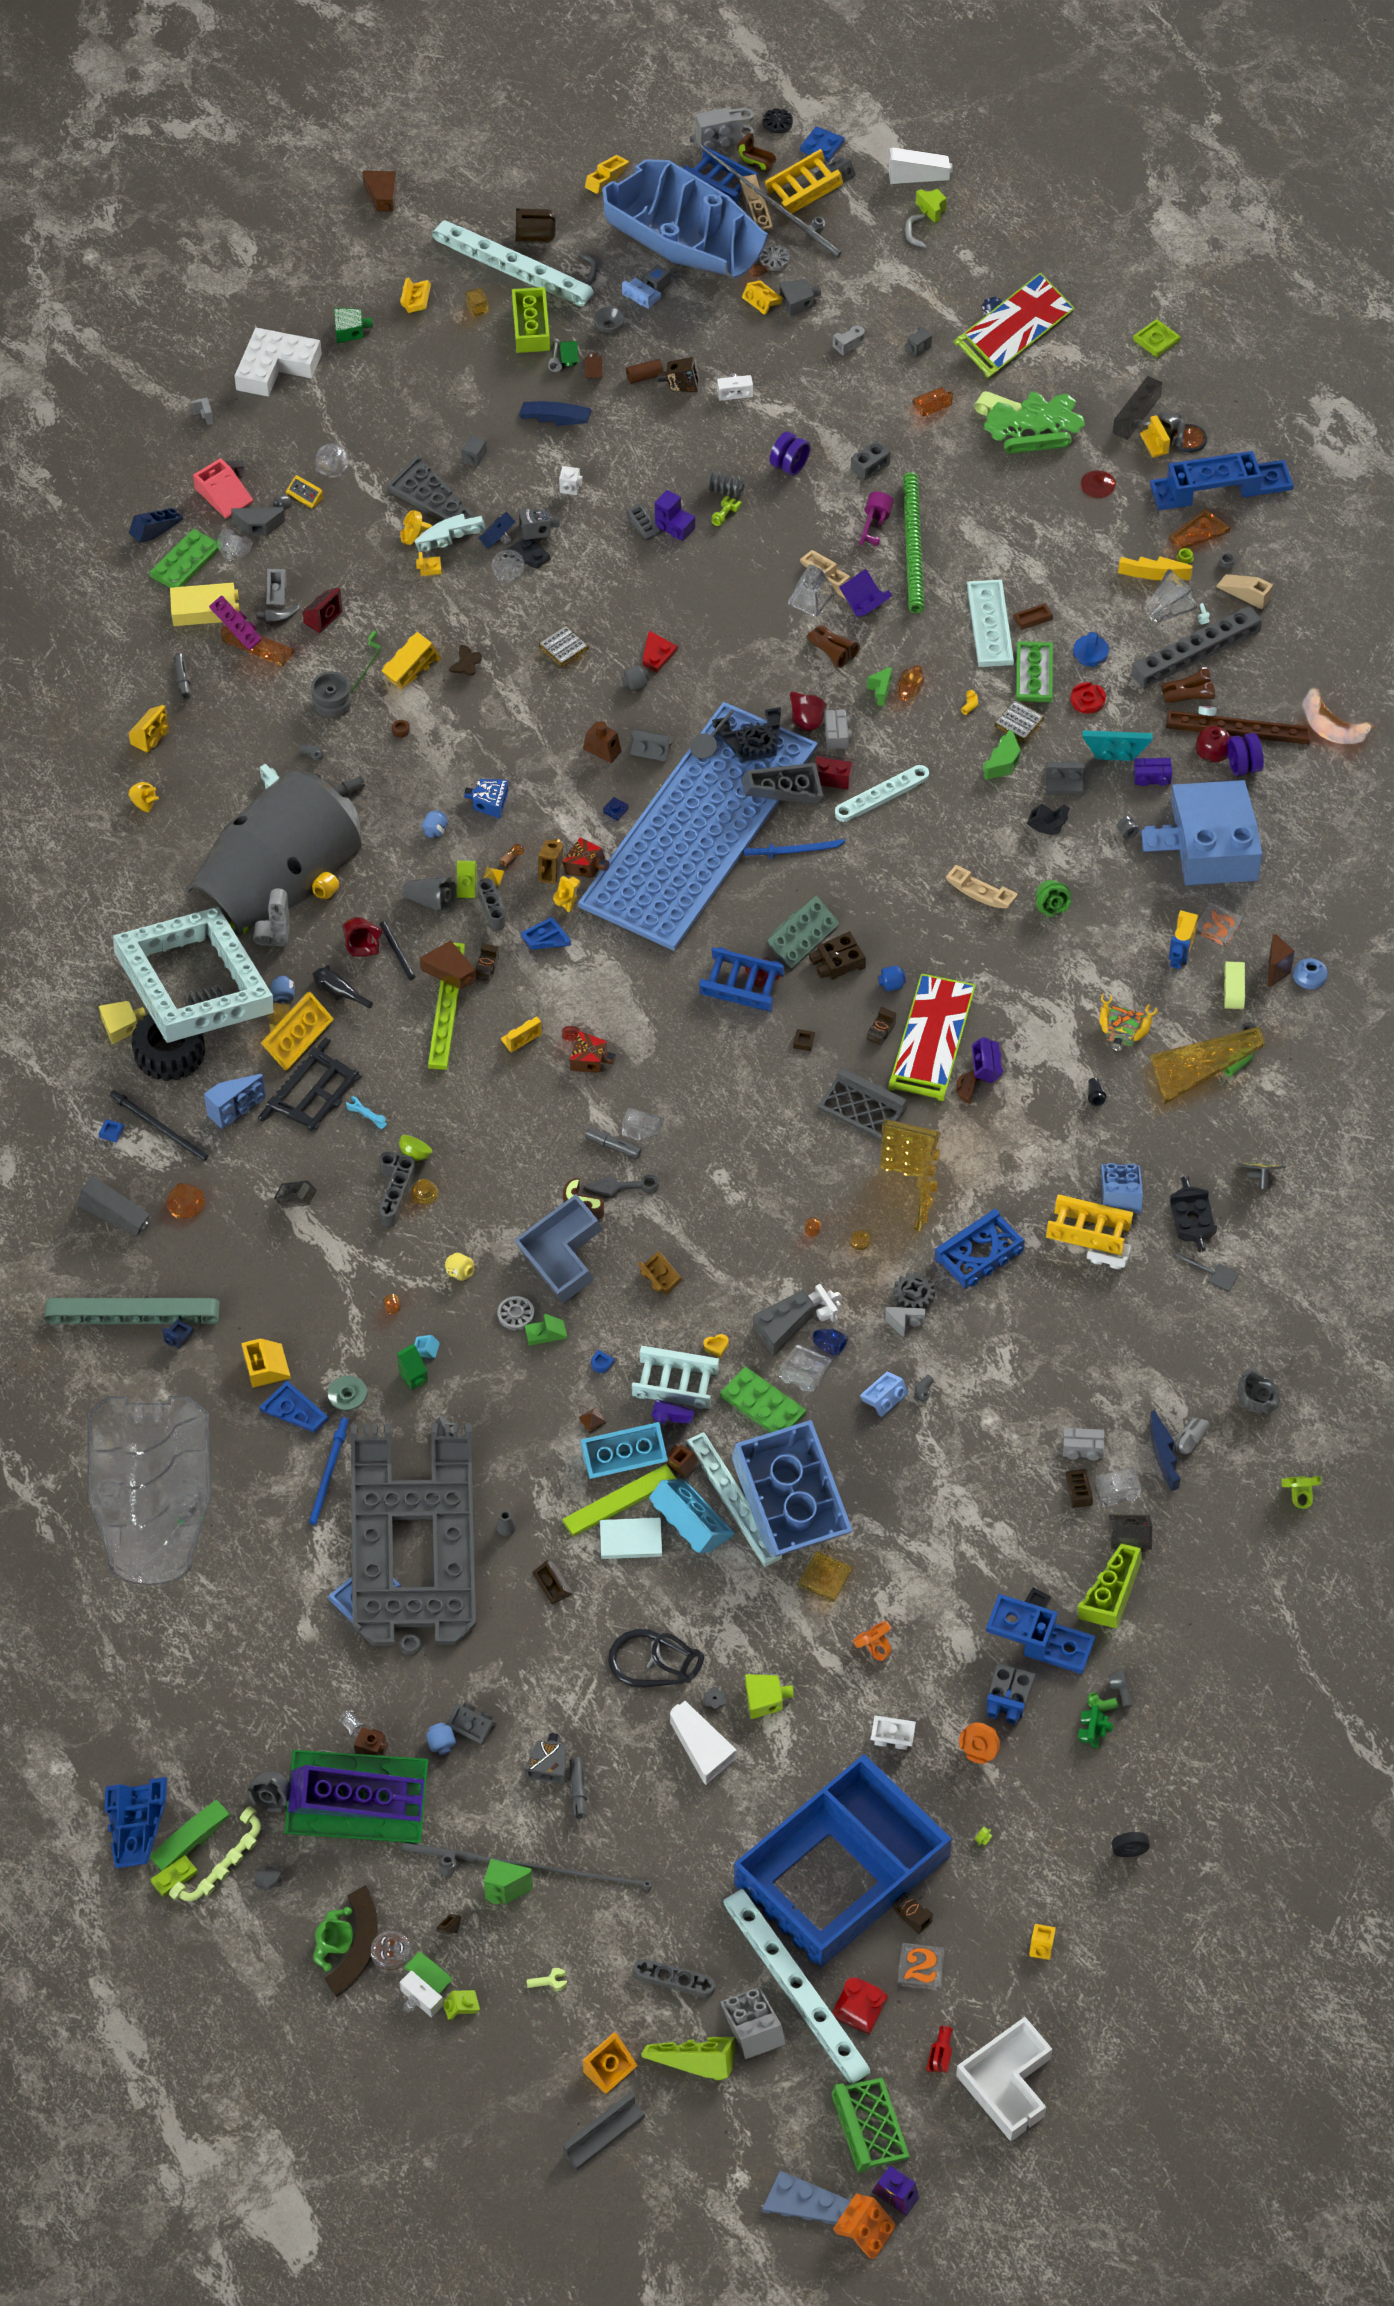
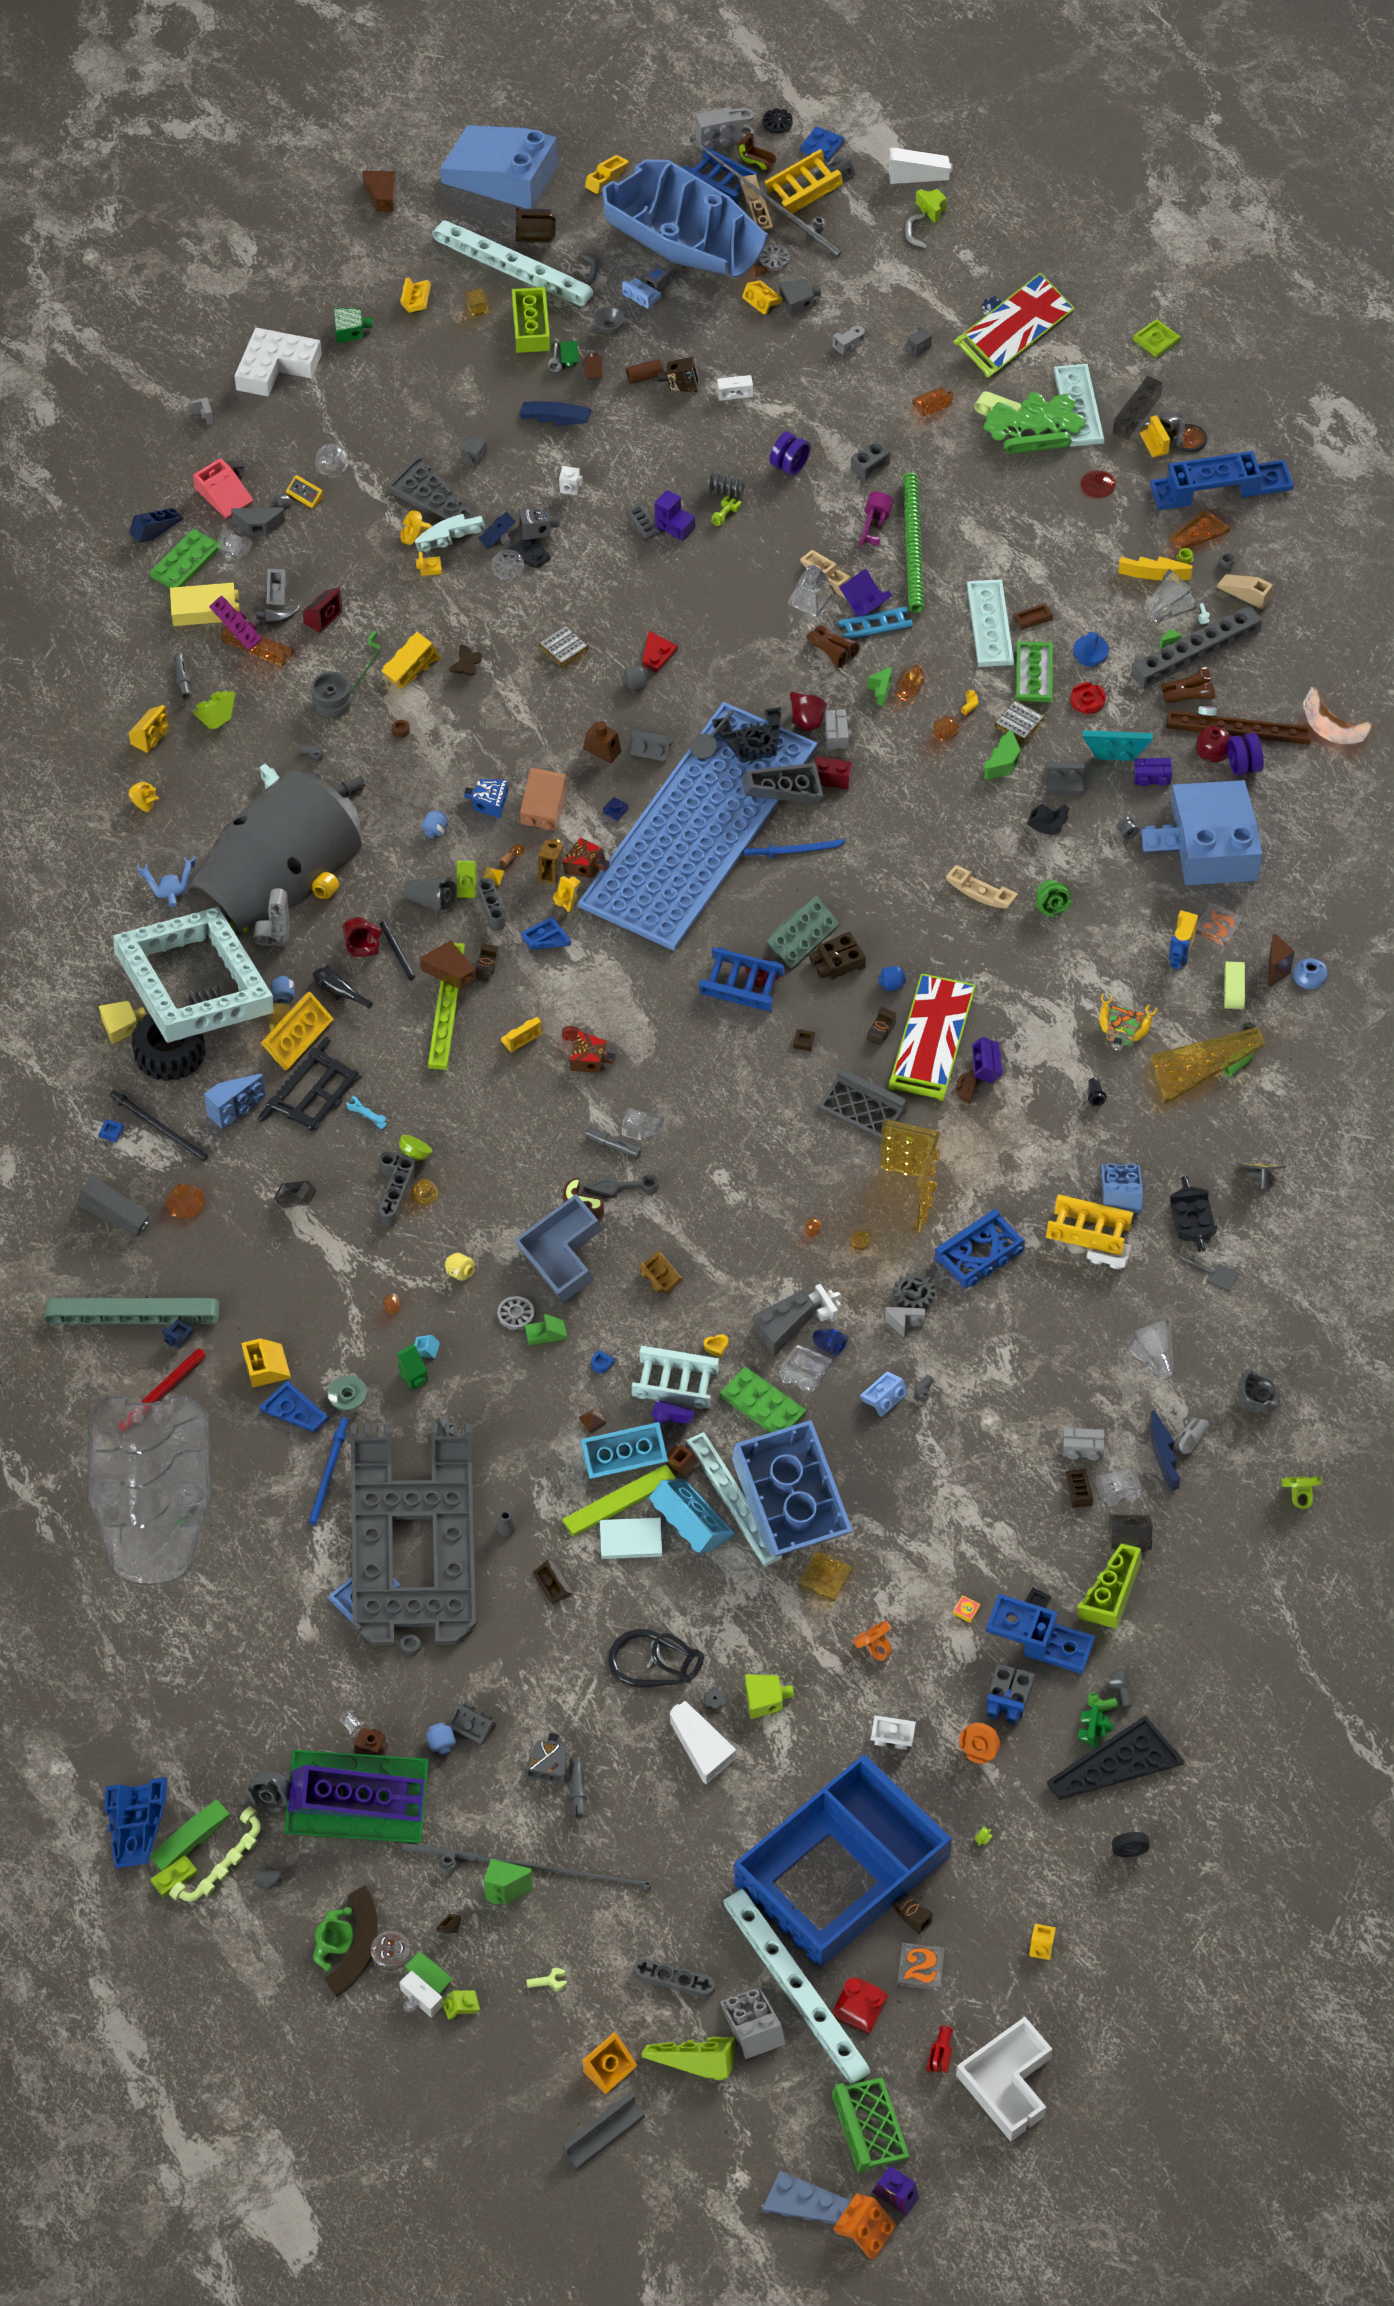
light aqua plate [835,765,929,822] -> none
none -> red axle [117,1348,206,1432]
none -> medium blue piece [137,855,196,907]
none -> lime slope [192,690,235,729]
none -> medium blue slope [440,125,558,209]
none -> nougat slope [520,768,567,831]
none -> dark azure bar [838,606,913,640]
none -> clear orange head [932,715,960,742]
none -> tile [953,1595,981,1623]
none -> black wing [1047,1715,1185,1800]
none -> light aqua tile [1054,364,1104,447]
none -> clear slope [1125,1319,1175,1380]
none -> bright green slope [1159,628,1182,650]

